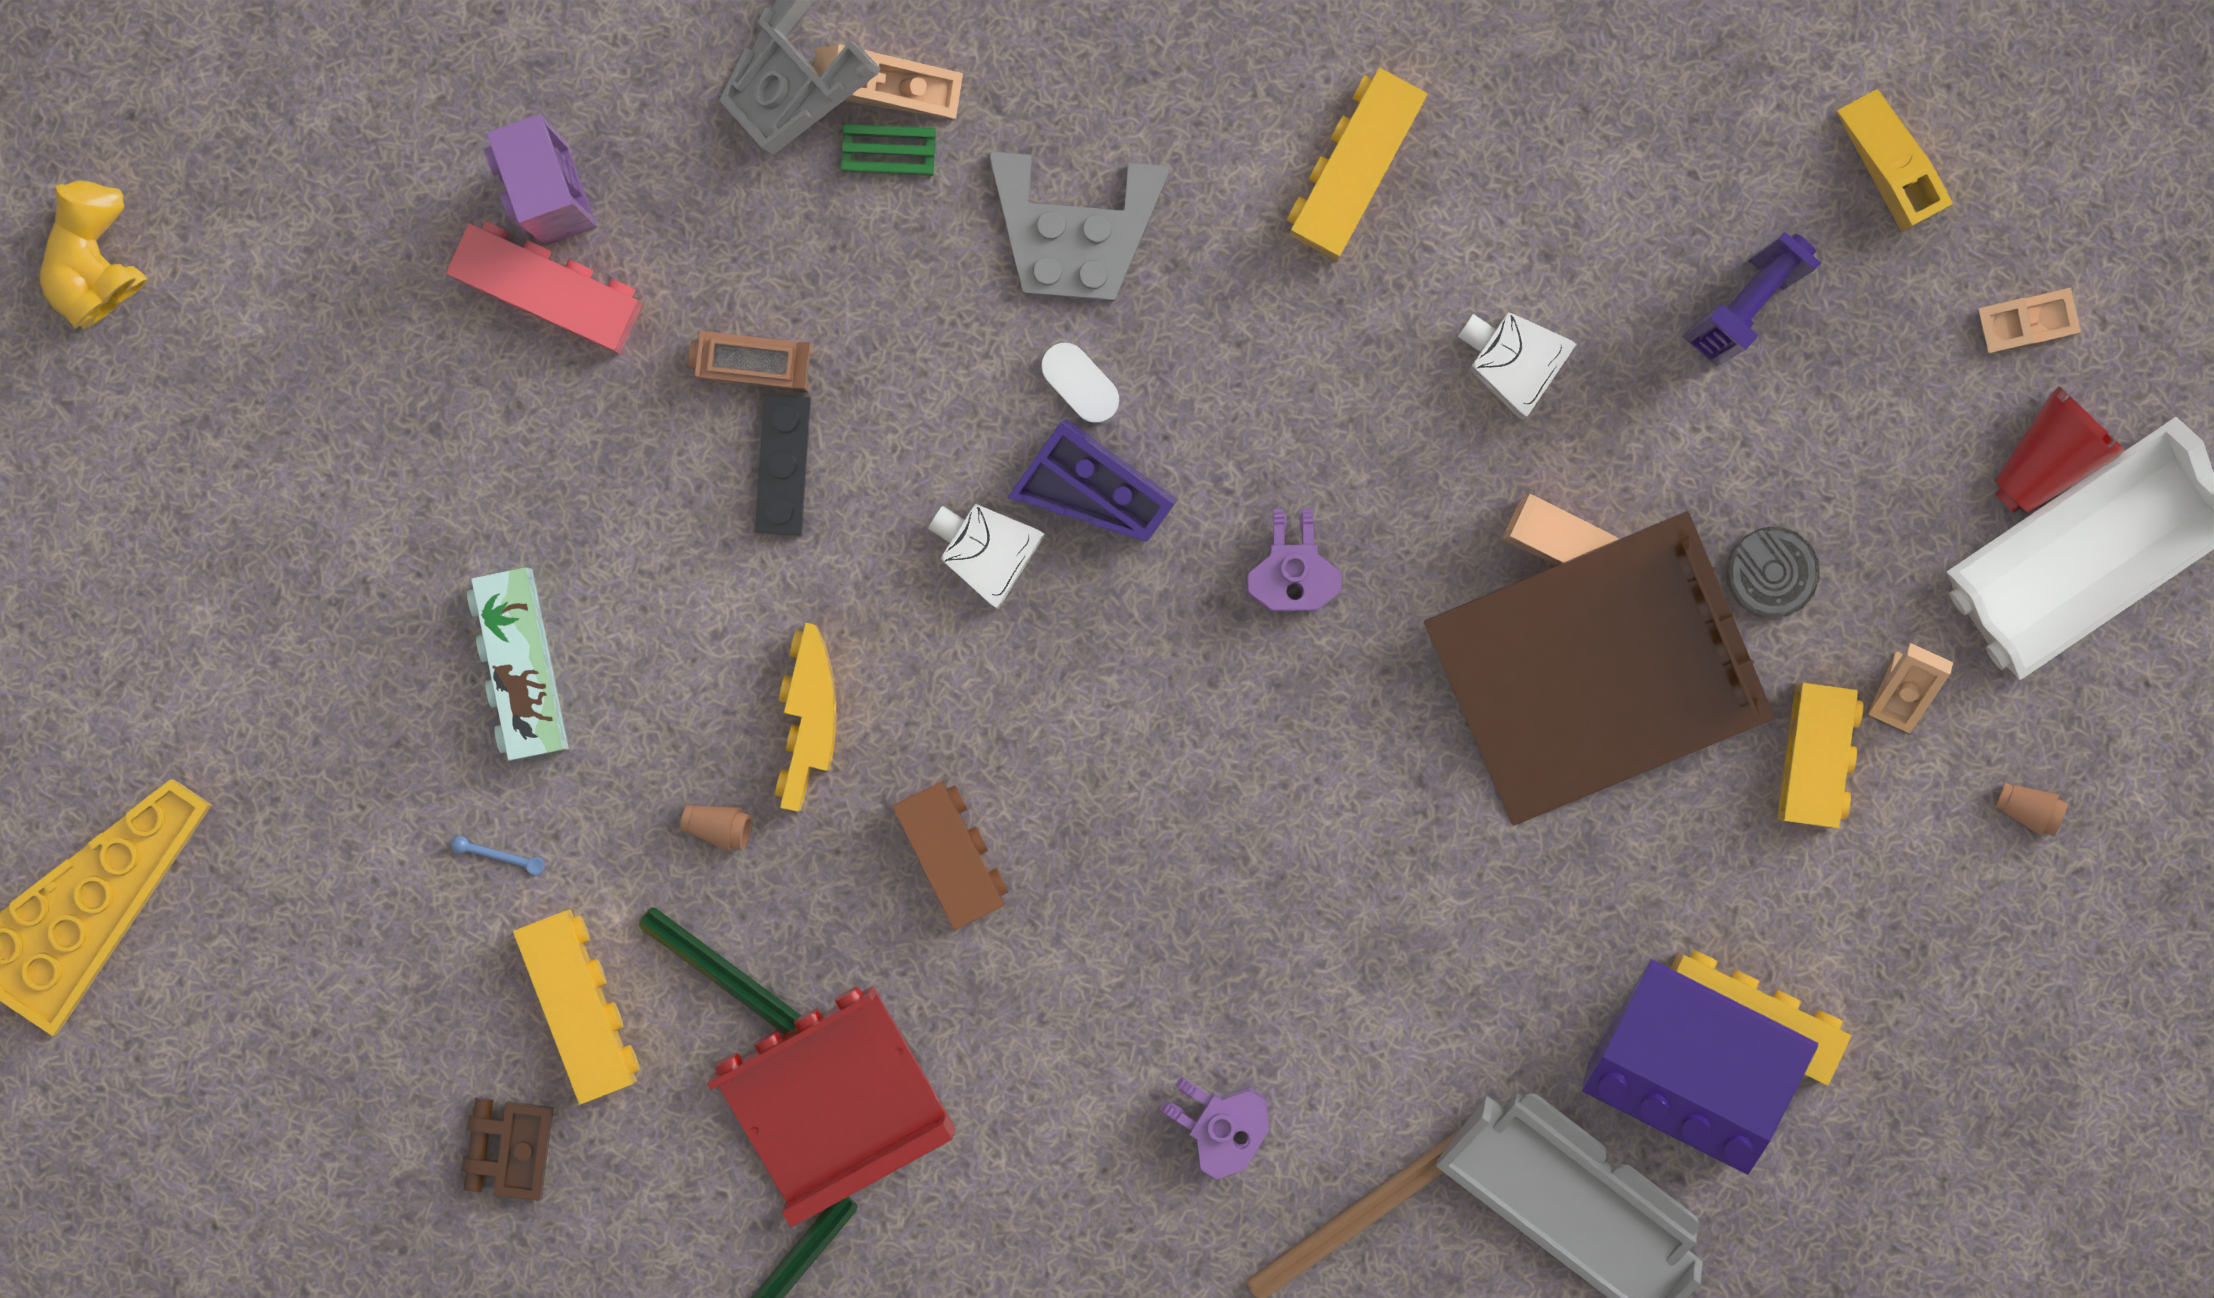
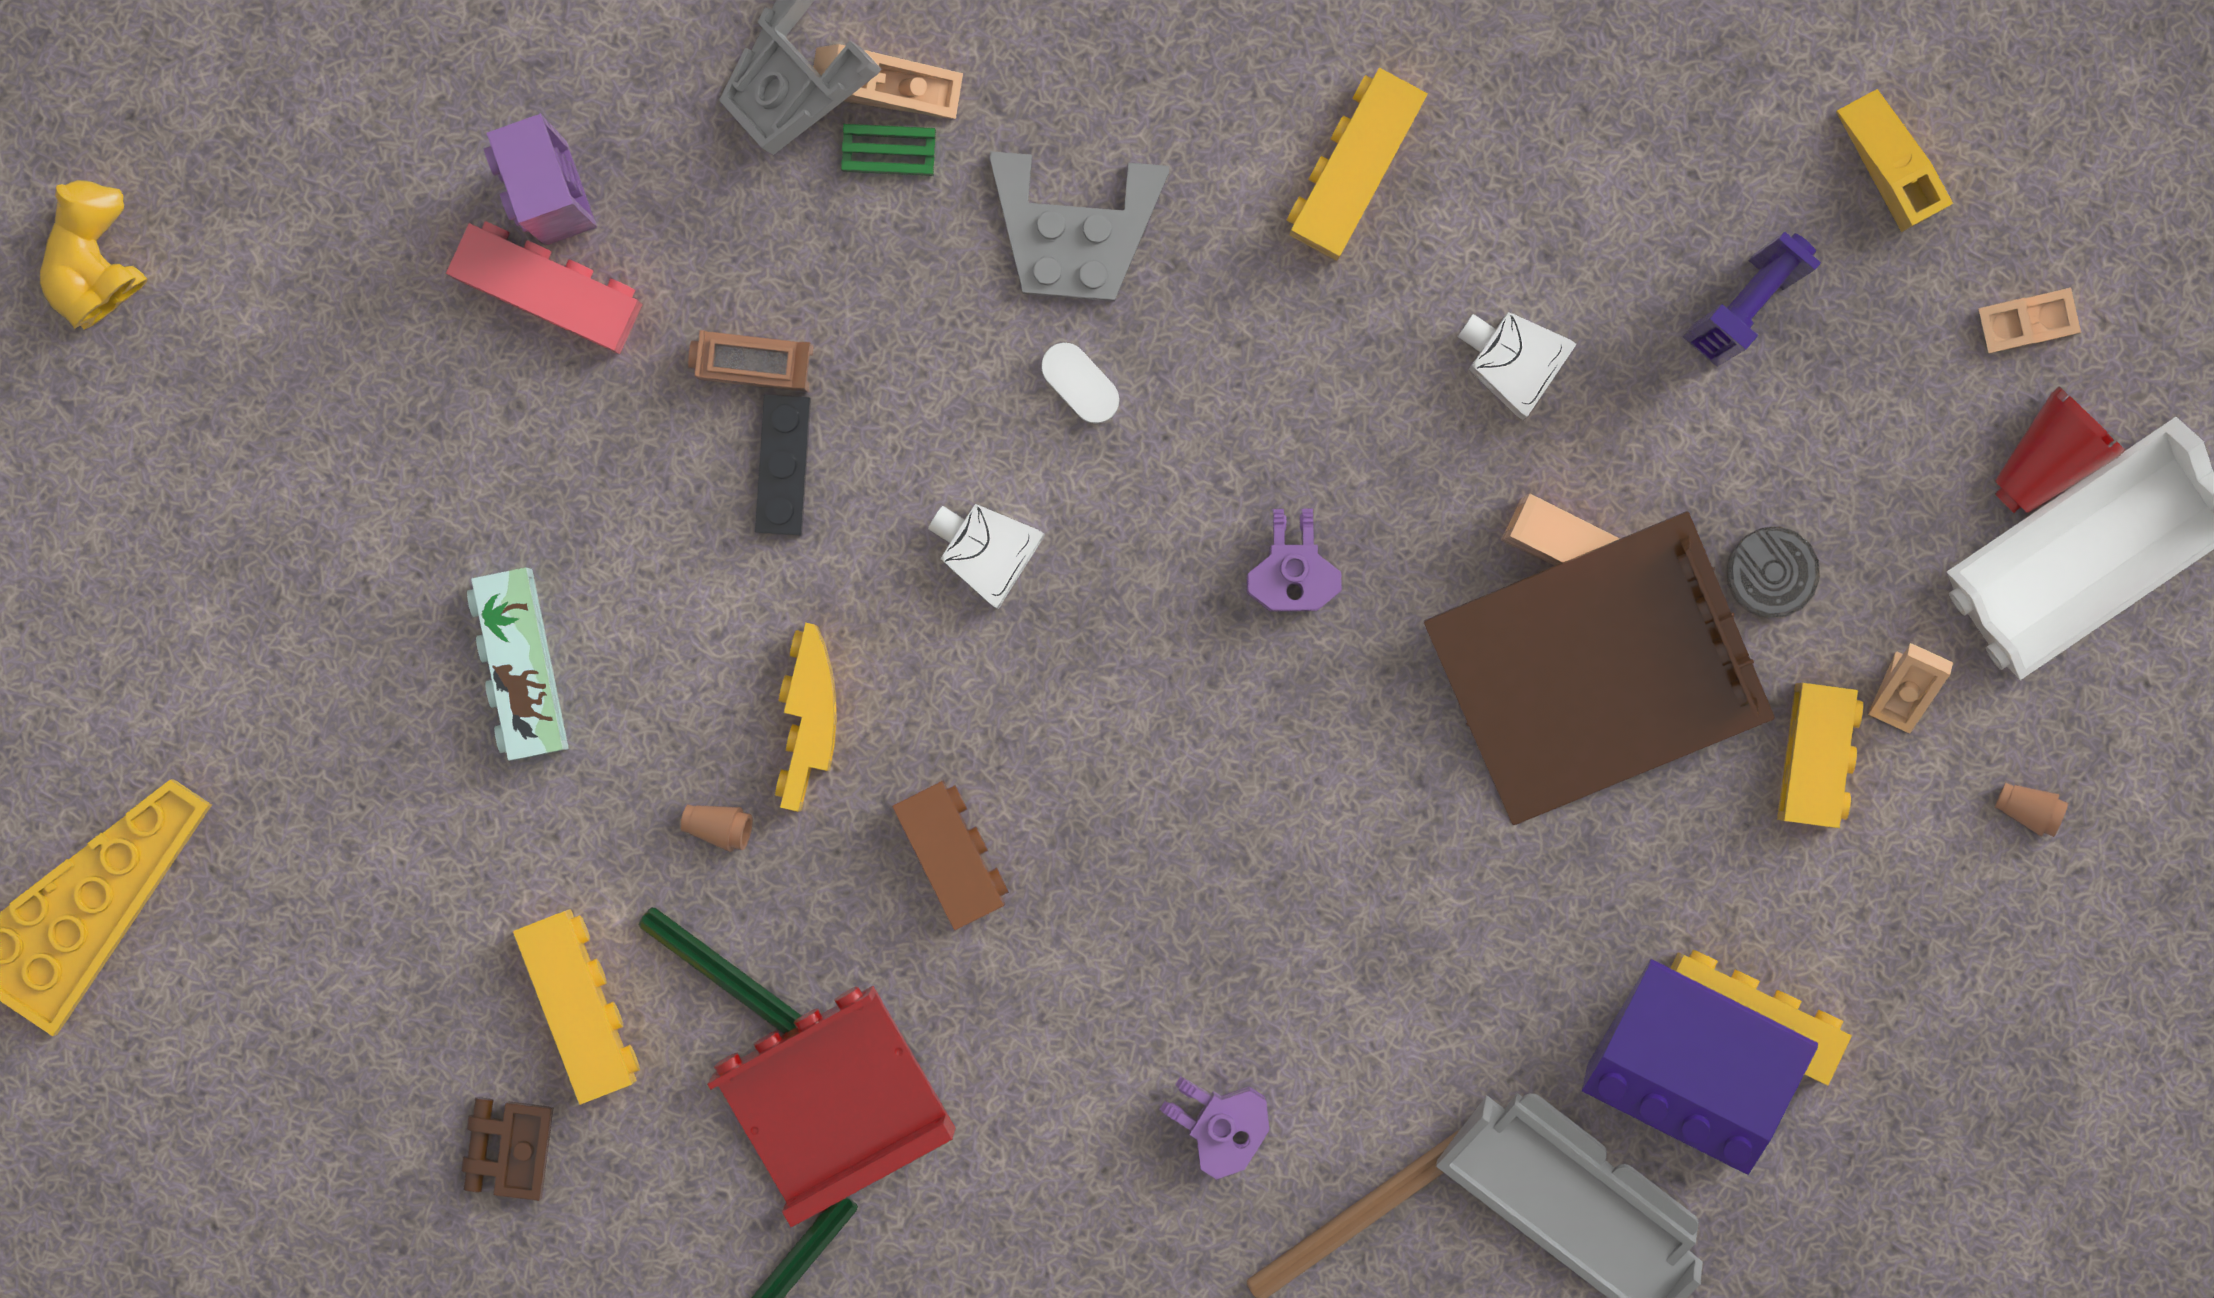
medium blue hinge [451,836,545,875] -> none
dark purple wedge [1007,419,1178,542] -> none

